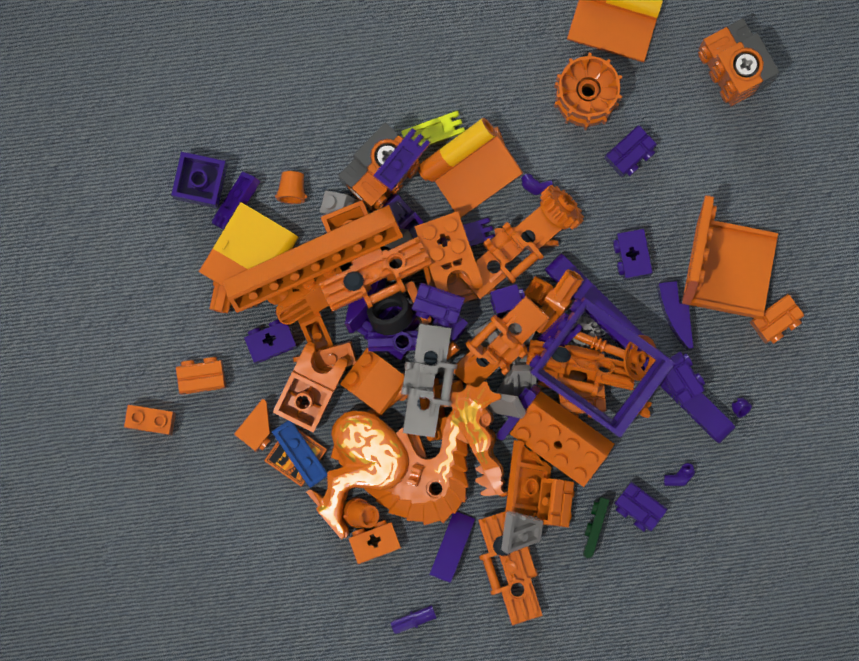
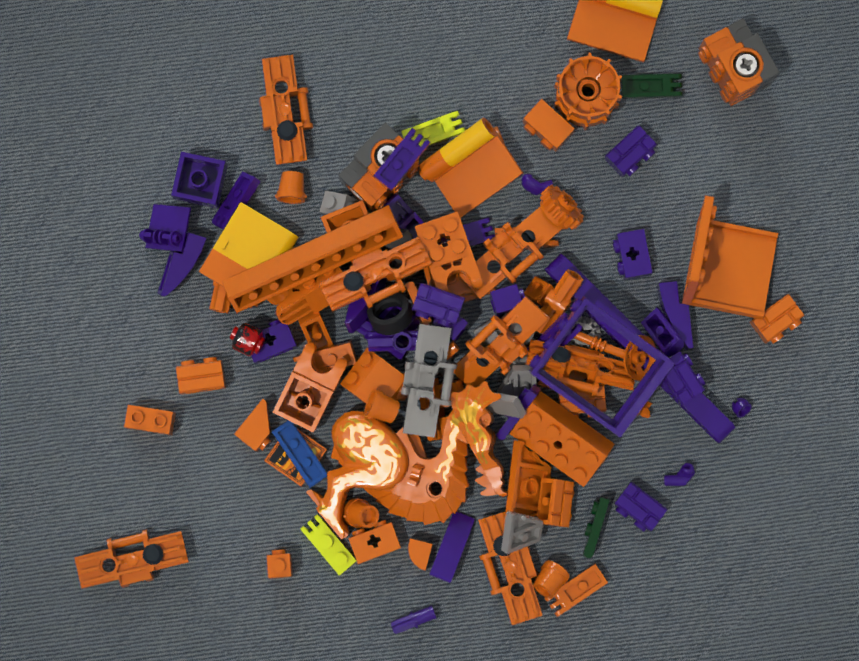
none -> orange piece [74,529,189,589]
none -> dark purple hinge [139,204,191,252]
none -> dark purple slope [157,232,206,296]
none -> head [230,323,265,356]
none -> orange piece [259,55,313,165]
none -> orange brick [267,549,293,578]
none -> neon yellow hinge [300,514,357,576]
none -> orange piece [364,389,400,423]
none -> orange brick [408,538,432,571]
none -> orange brick [523,99,575,152]
none -> orange piece [533,560,570,598]
none -> orange hinge [544,564,608,617]
none -> dark green hinge [621,74,683,99]
none -> dark purple brick [641,307,685,356]

